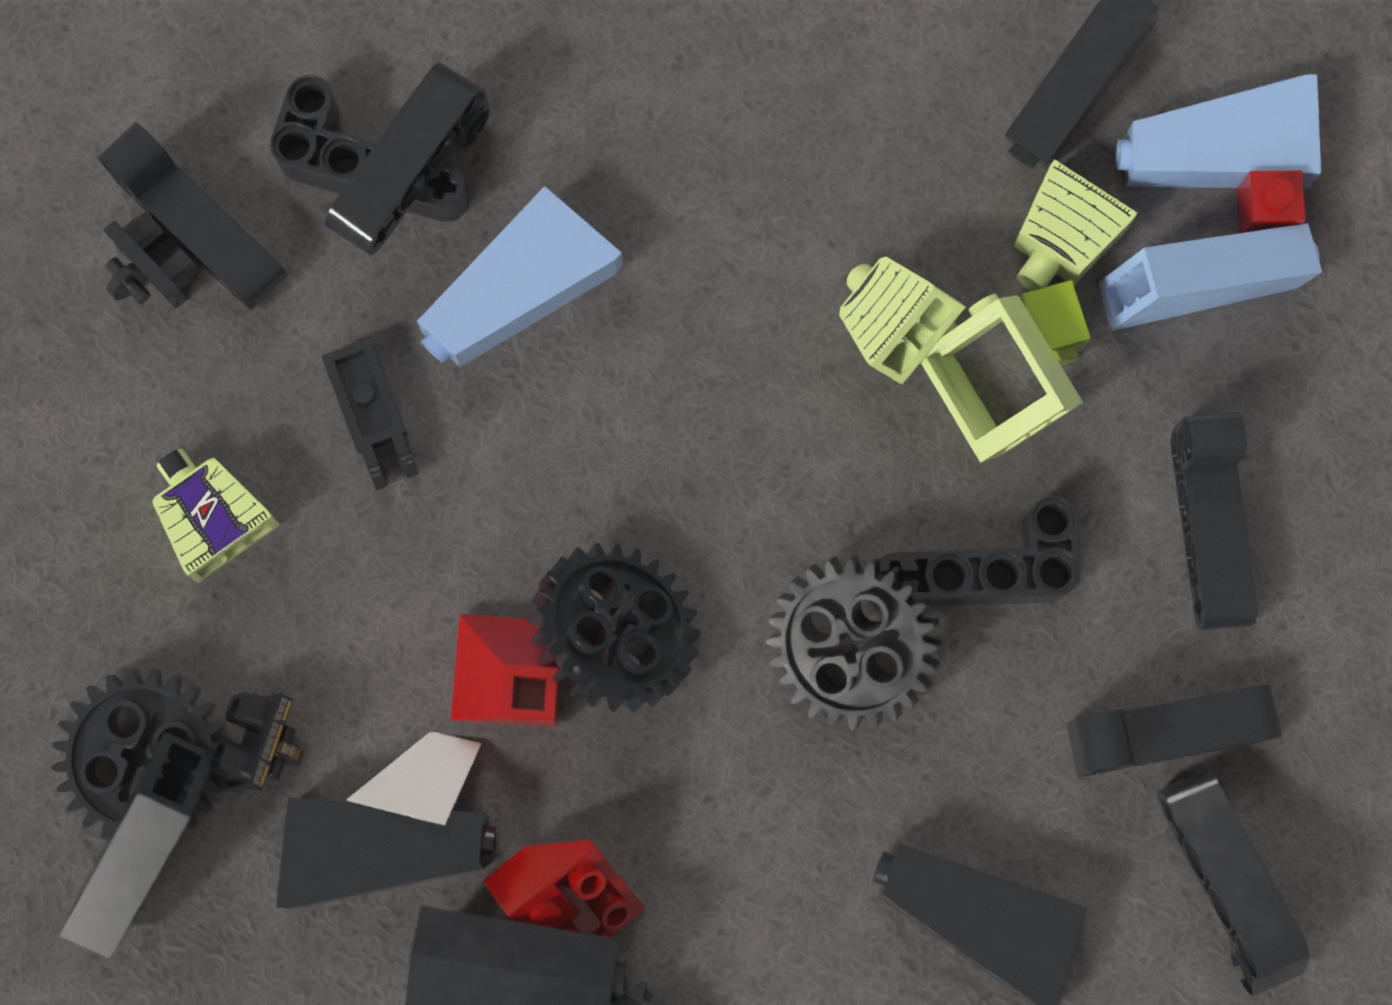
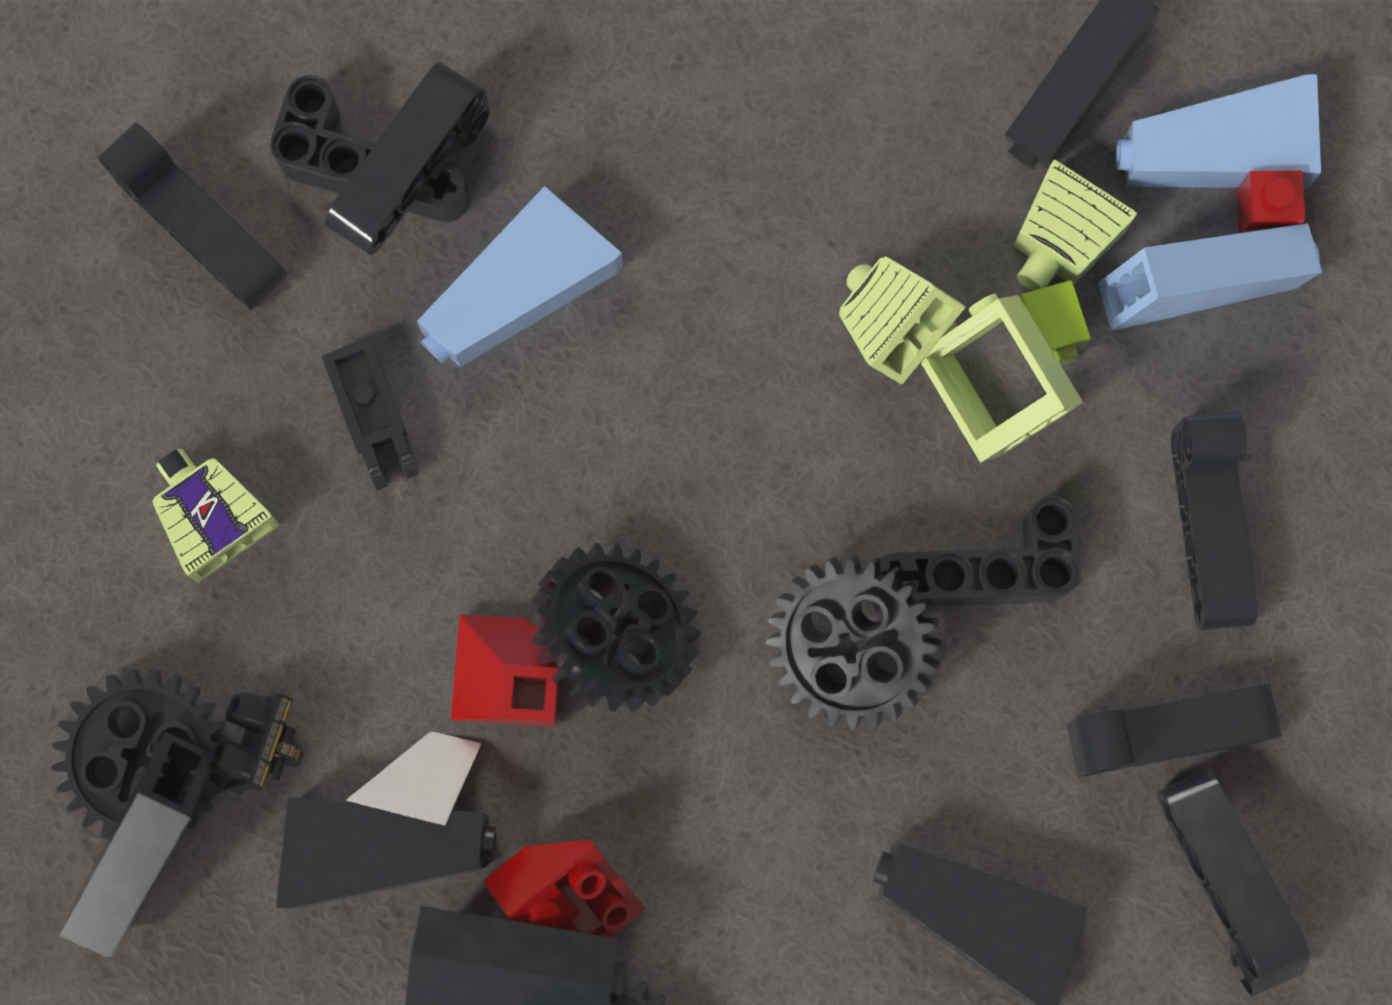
black hips [103,212,200,309] -> none

